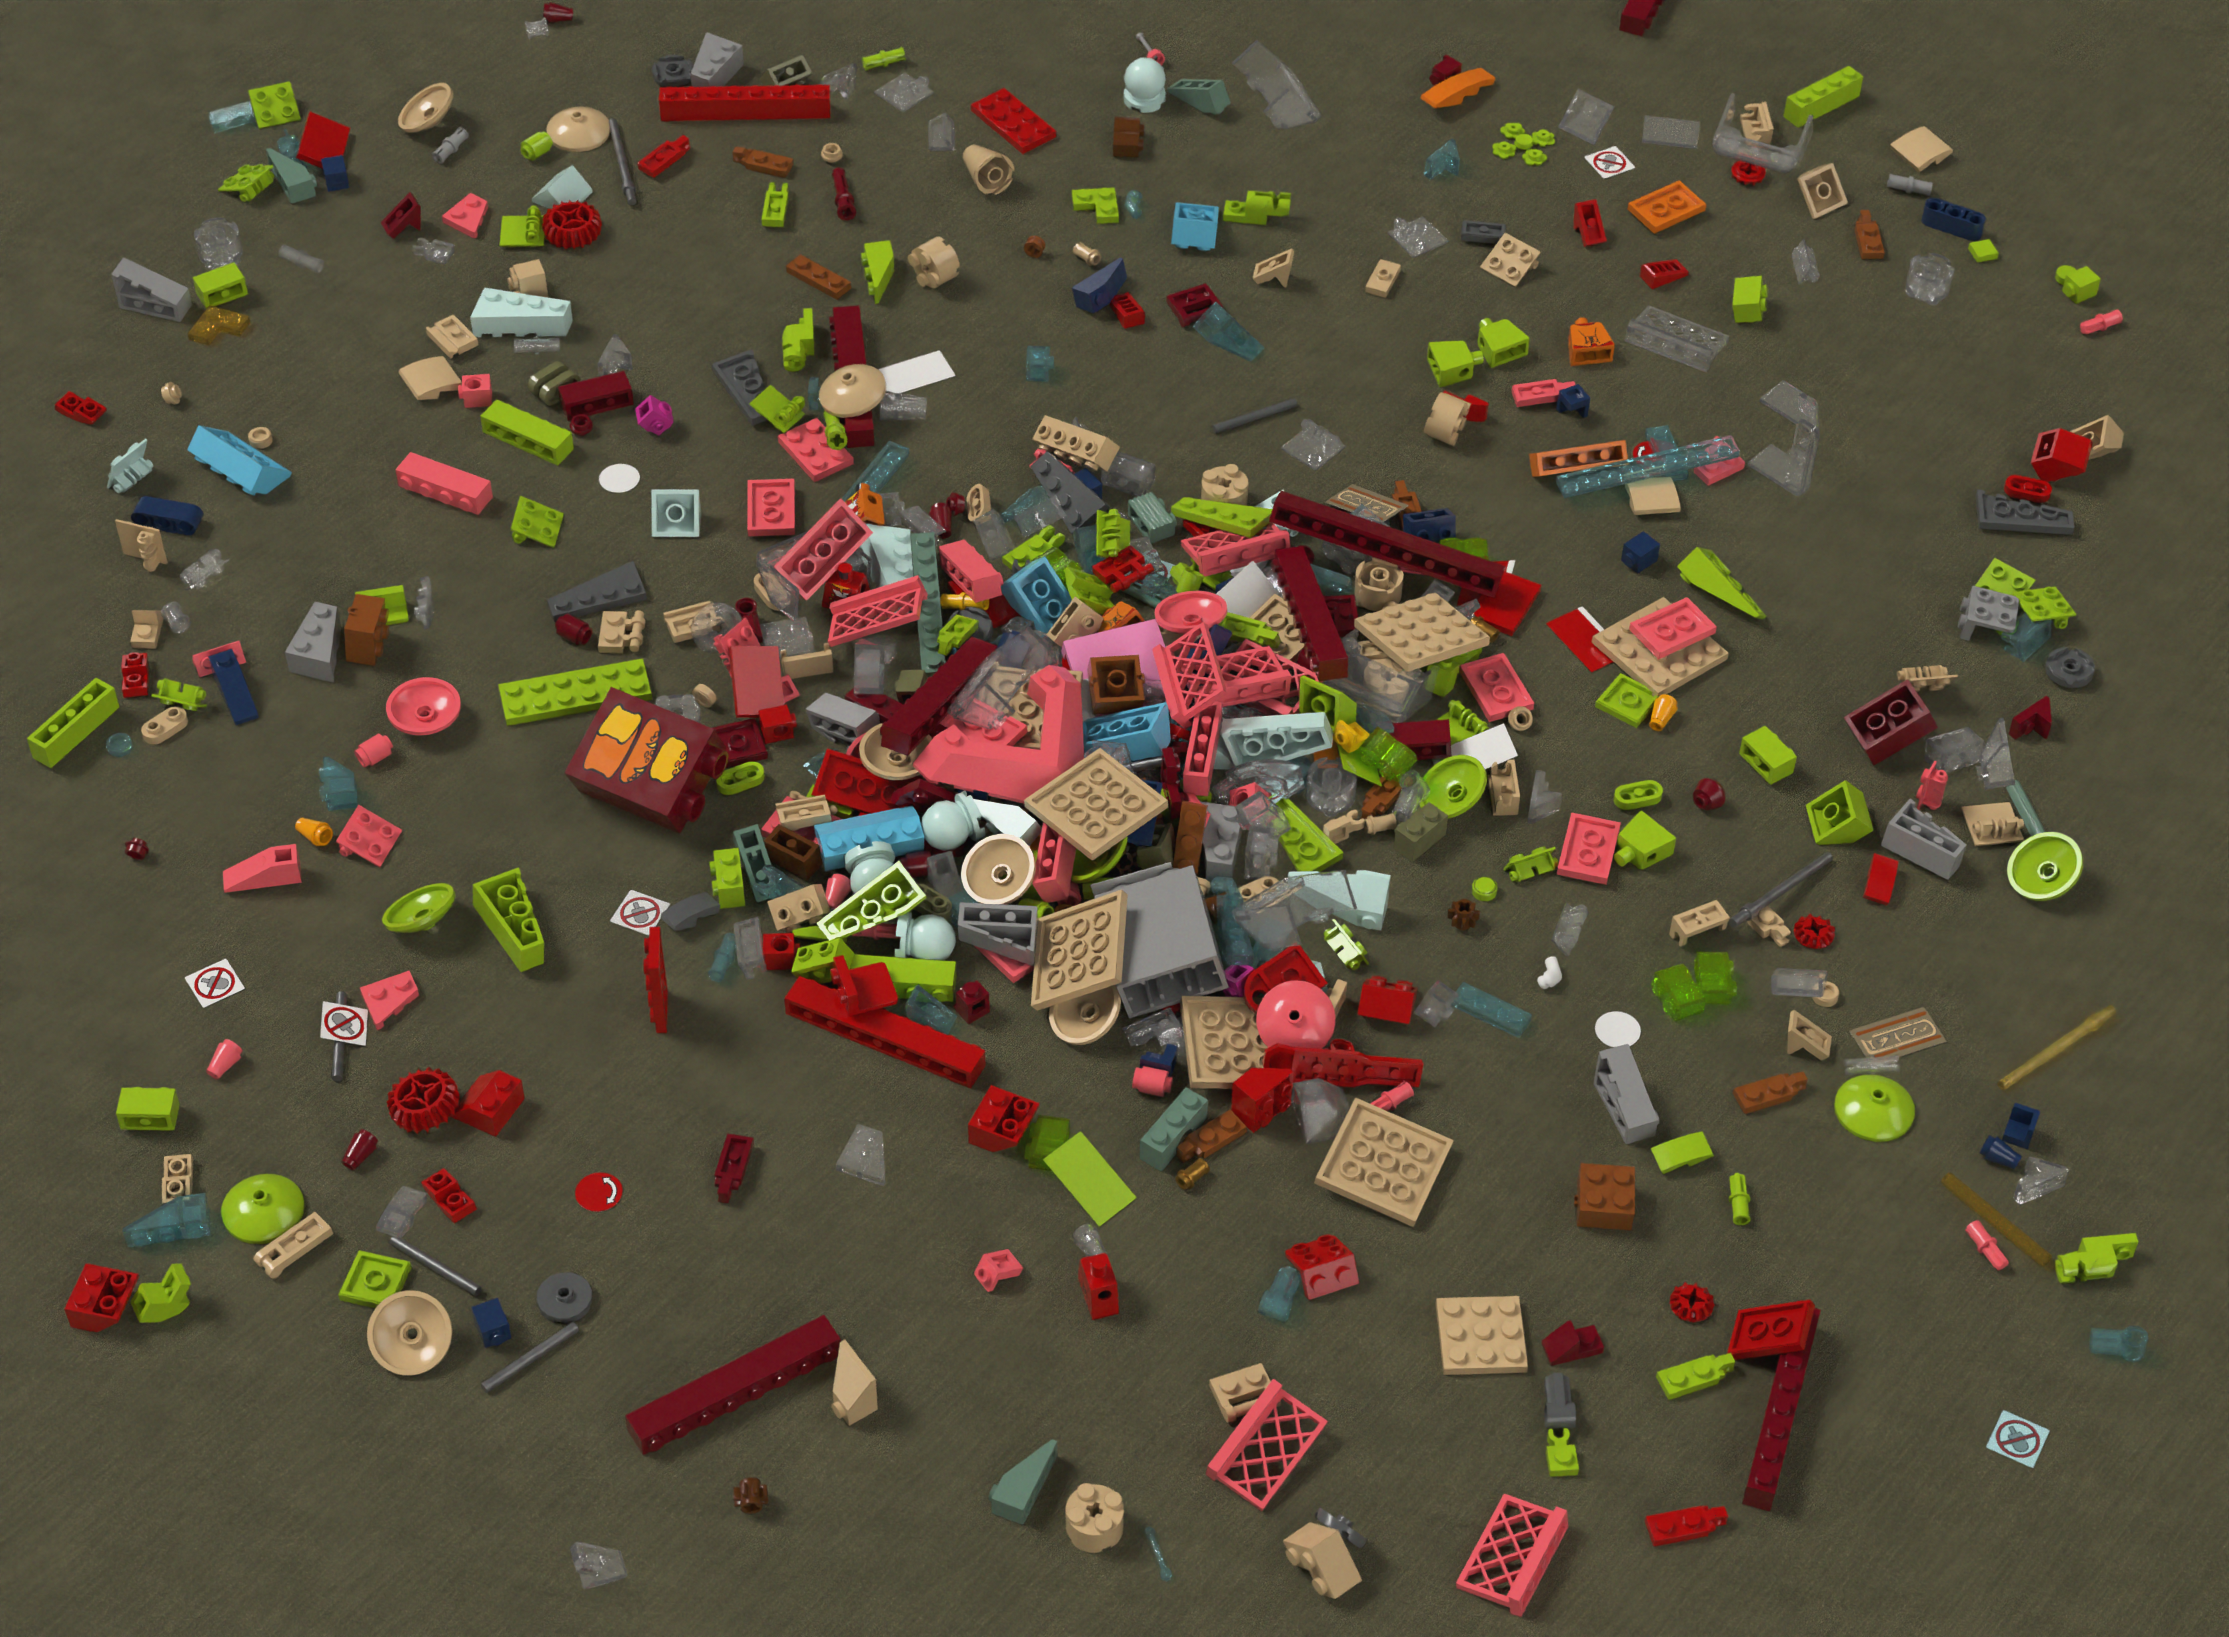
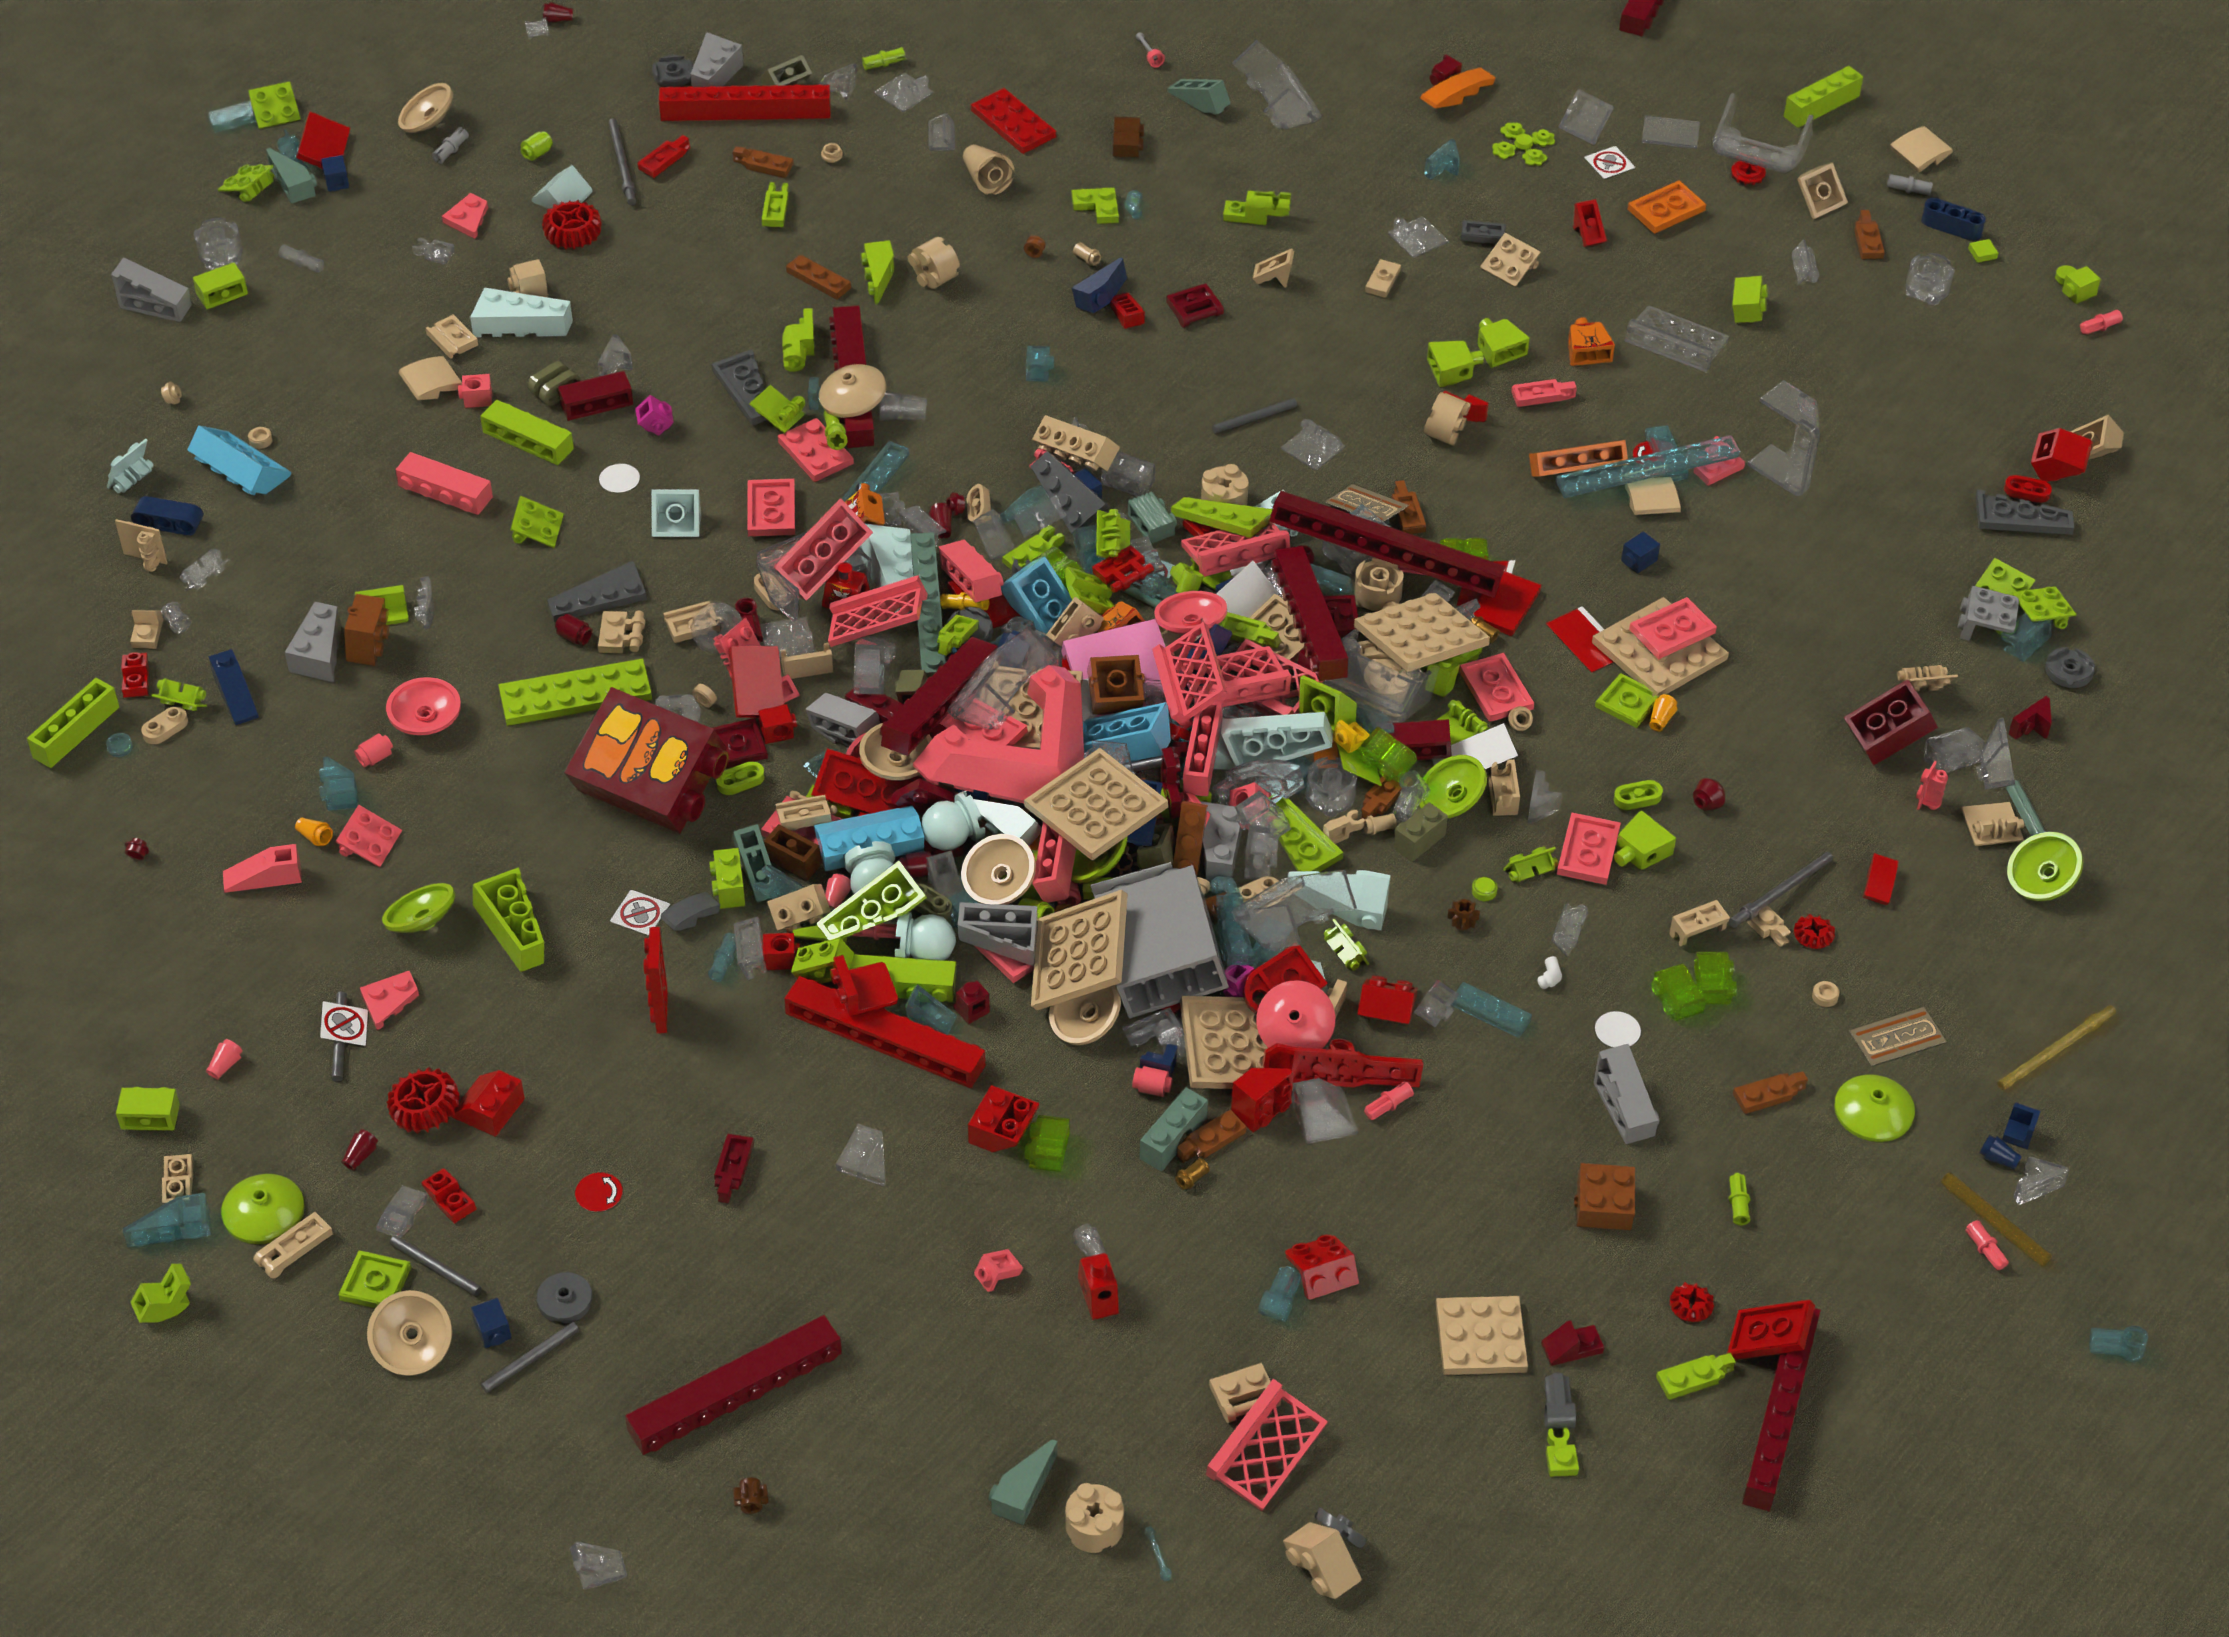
red slope [55,391,107,425] -> none
red slope [64,1263,139,1333] -> none
sticker [185,959,245,1008] -> none
clear yellow plate [188,305,251,346] -> none
coral hinge [192,641,246,678] -> none
dark red slope [380,192,421,239] -> none
lime hinge [500,205,545,247] -> none
clear pin [514,336,560,354] -> none
tan dish [546,107,611,152] -> none
dark red plate [570,414,593,435] -> none
dark red pin [832,167,857,221] -> none
tan slope [832,1340,878,1426] -> none
white sticker [878,350,956,397] -> none
lime sticker [1043,1131,1137,1227] -> none
light aqua tile [1123,58,1166,113] -> none
medium azure slope [1171,202,1219,251] -> none
clear light blue slope [1192,302,1264,362] -> none
tan plate [1314,1097,1454,1227] -> none
dark blue brick [1403,508,1456,546] -> none
coral fence [1456,1494,1569,1617] -> none
dark blue panel [1557,384,1590,418] -> none
red slope [1640,259,1689,289] -> none
red hinge [1645,1506,1728,1547] -> none
lime slope [1651,1131,1714,1175] -> none
lime wedge [1677,547,1766,619] -> none
lime brick [1739,726,1797,785] -> none
tan hinge [1740,102,1773,146] -> none
clear slope [1771,968,1828,997] -> none
tan slope [1787,1010,1832,1061] -> none
lime slope [1806,780,1874,845] -> none
clear pin [1844,1055,1900,1075] -> none
light grey wedge [1881,798,1967,880] -> none
clear light blue sticker [1986,1410,2049,1468] -> none
lime plate [2055,1233,2139,1284] -> none

